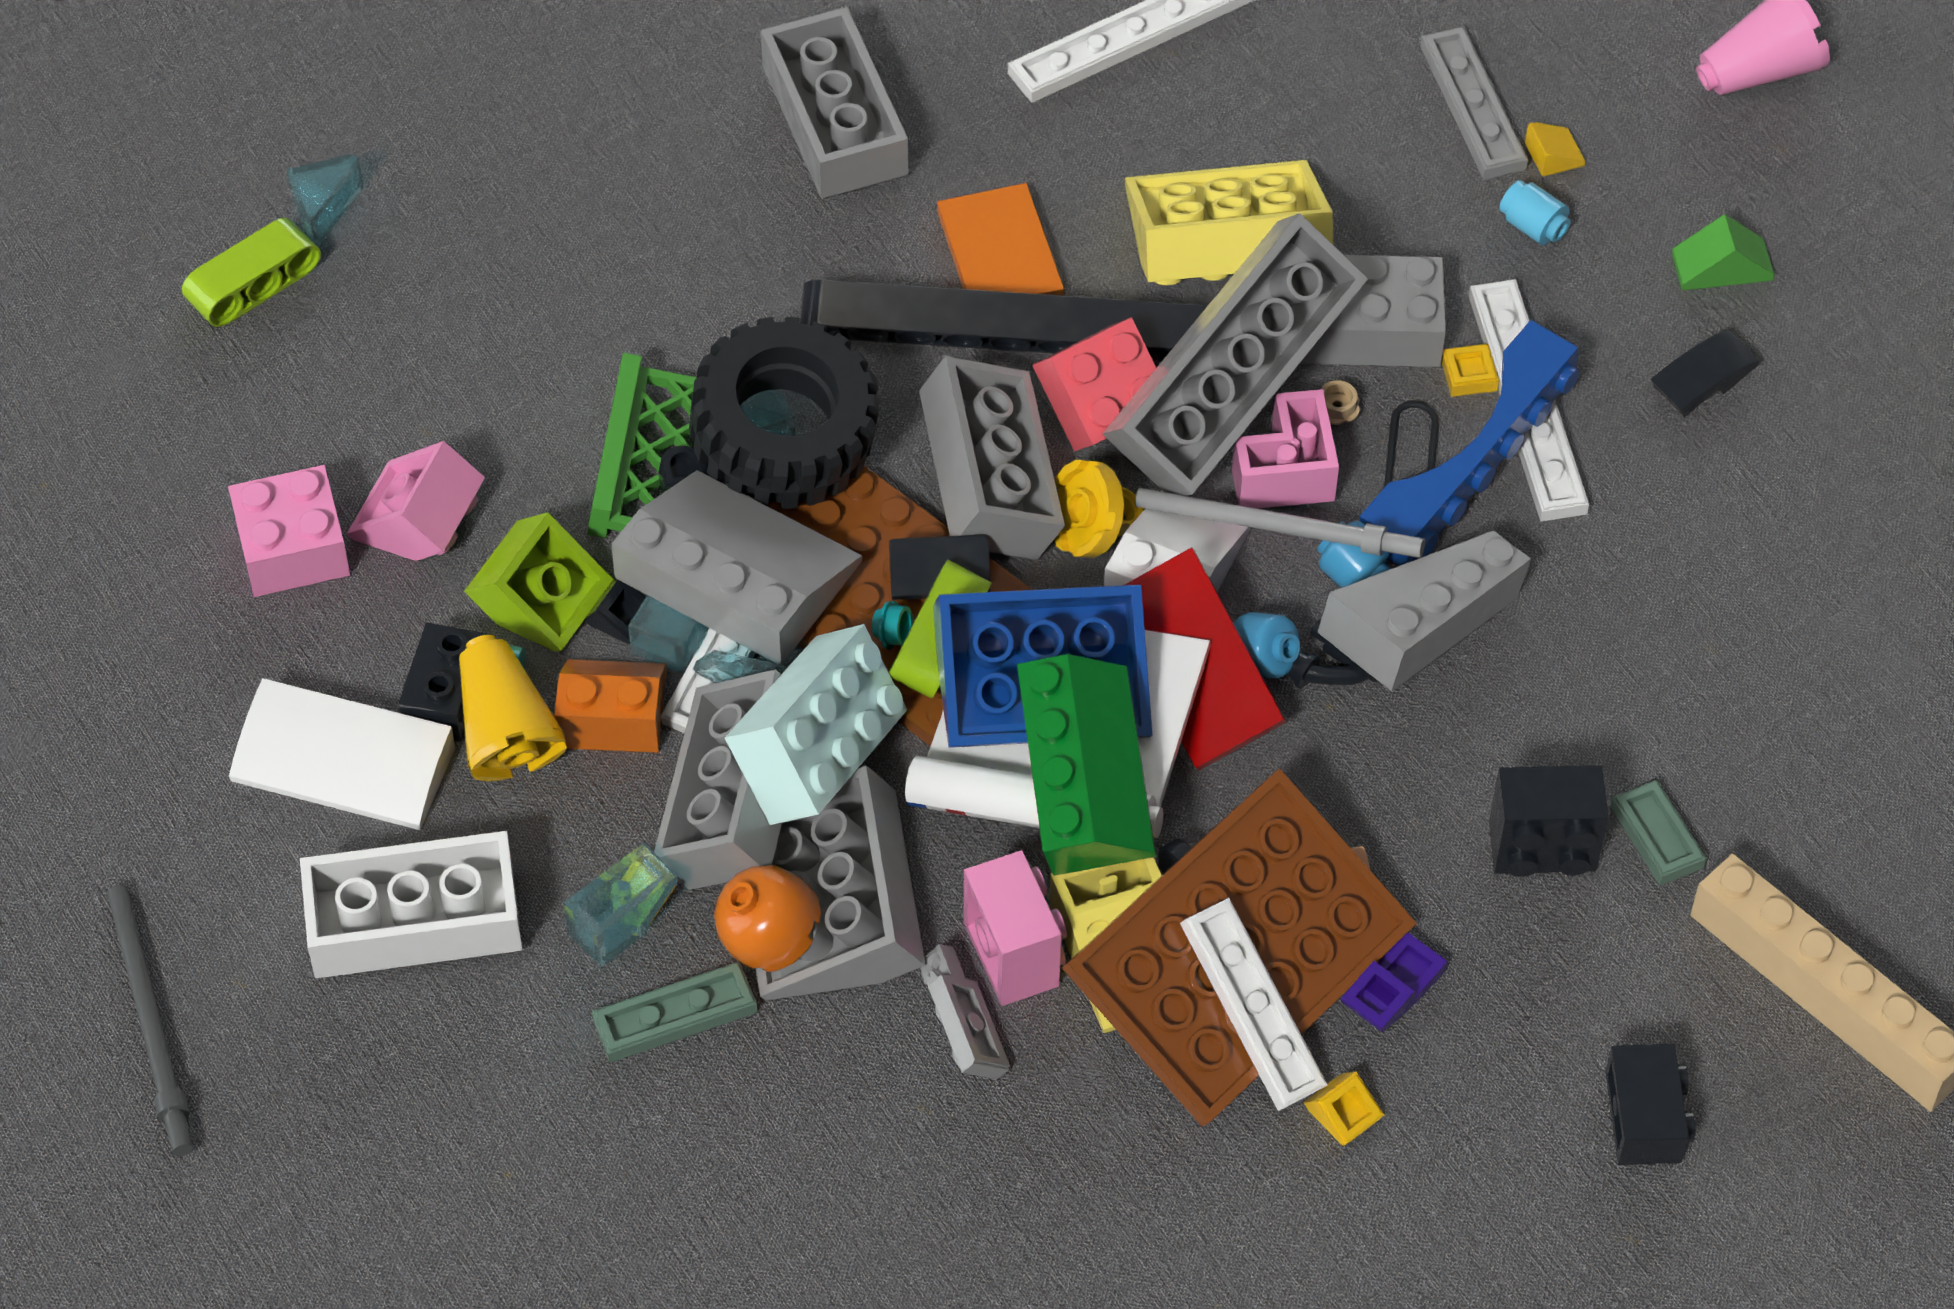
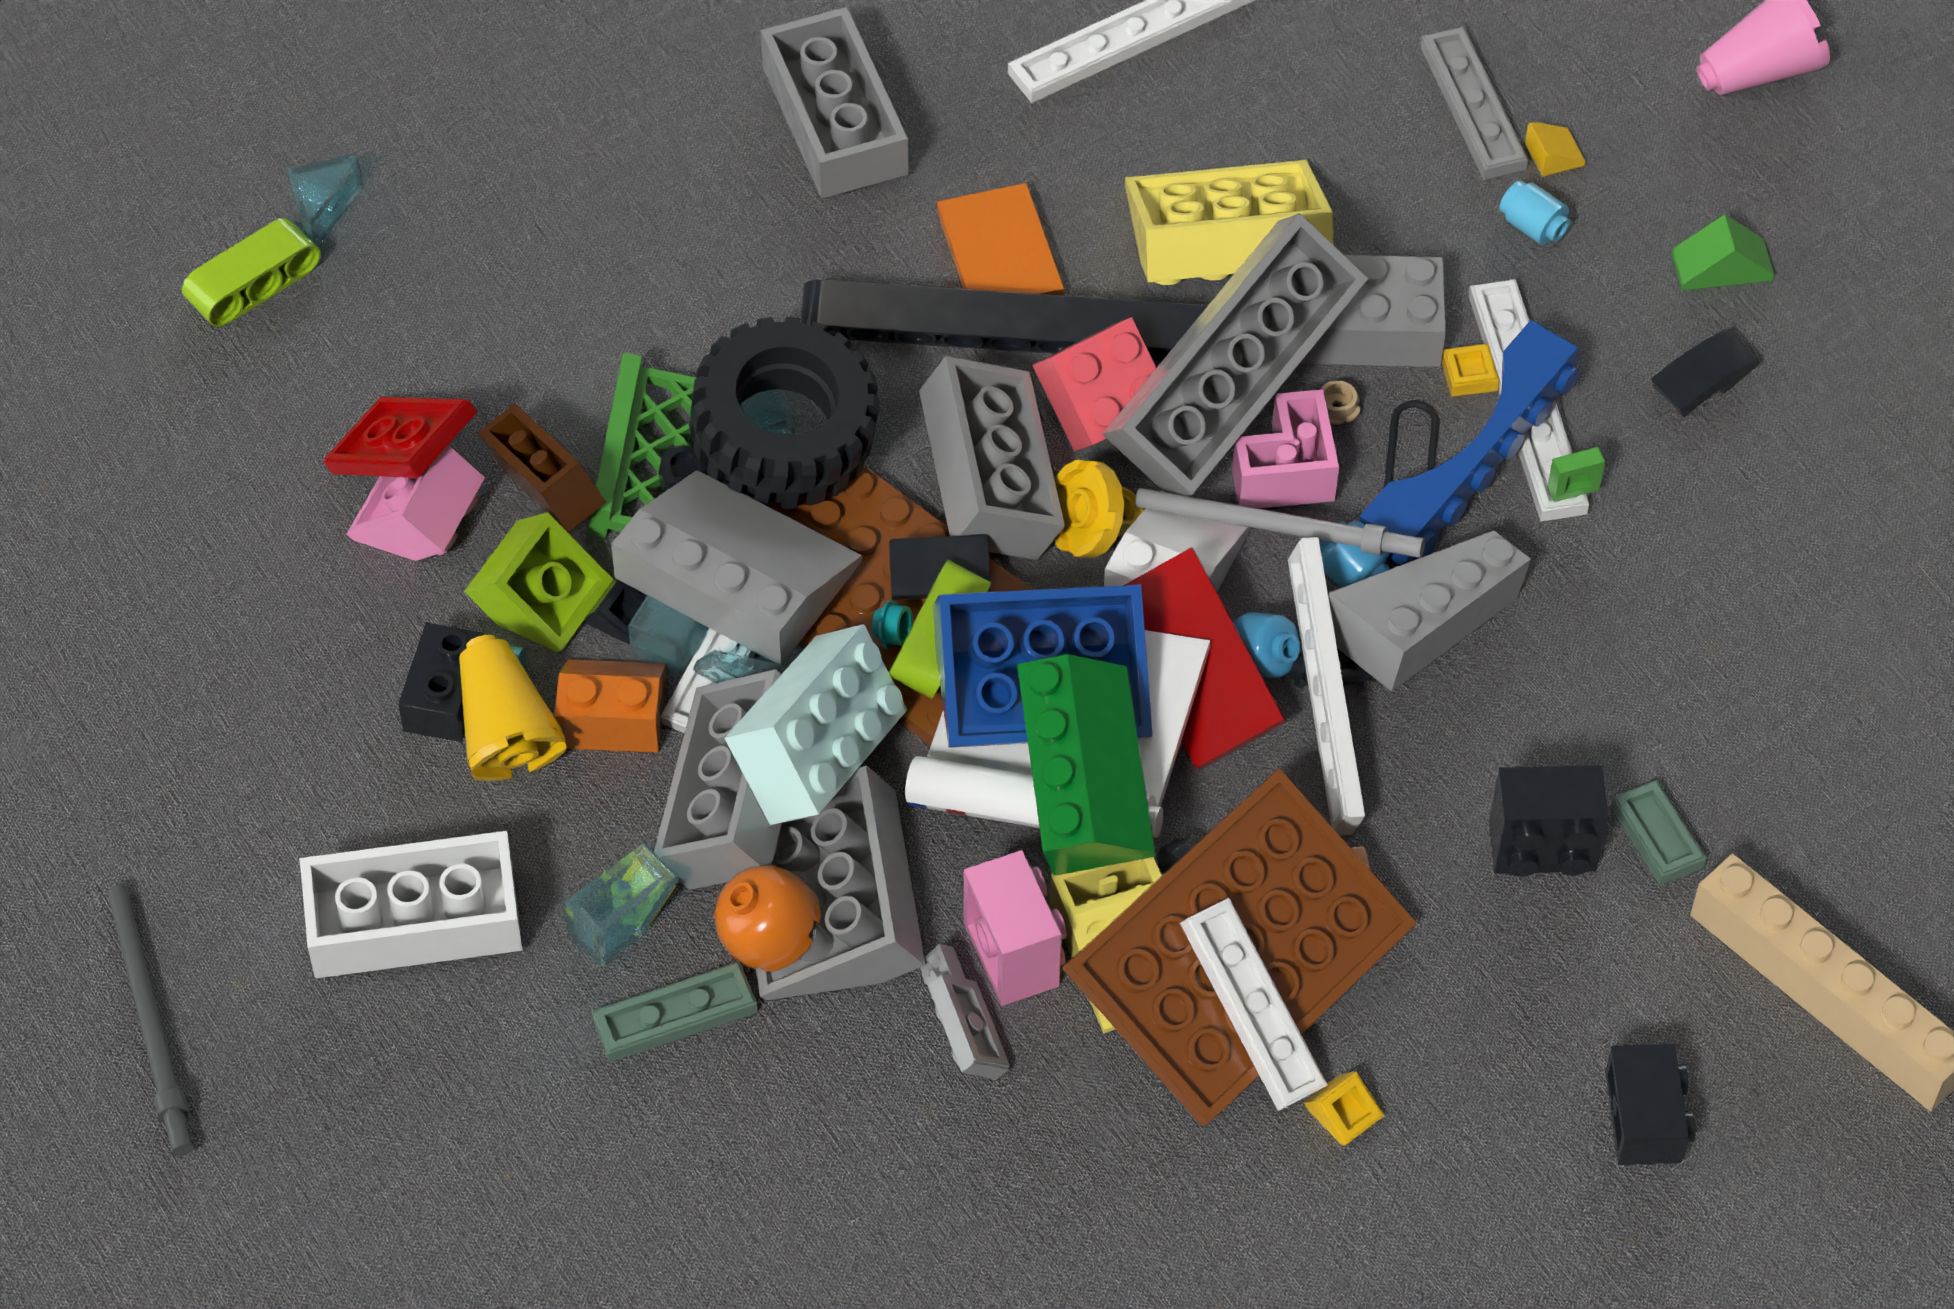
bright pink brick [228,465,350,597] -> none
white slope [229,678,455,830] -> none
dark purple slope [1341,932,1447,1032] -> none
none -> red tile [323,397,477,478]
none -> reddish brown brick [477,403,606,532]
none -> white tile [1288,537,1365,836]
none -> bright green tile [1547,447,1605,502]

